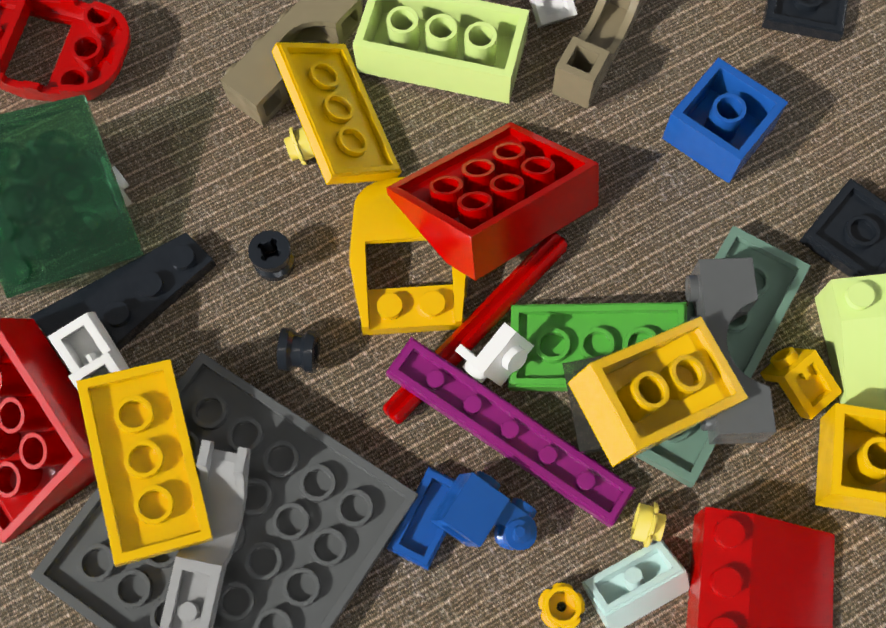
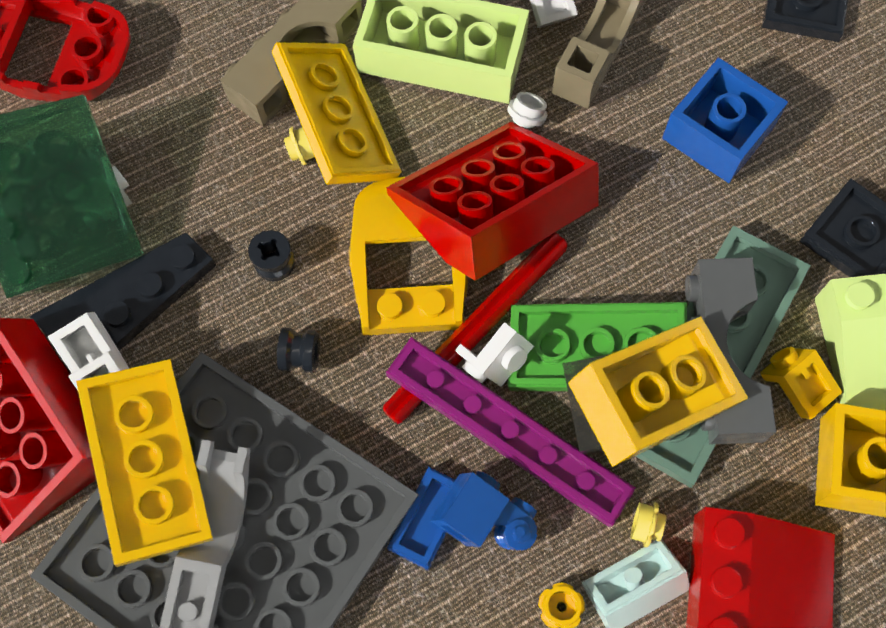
none -> white plate [507,92,547,128]

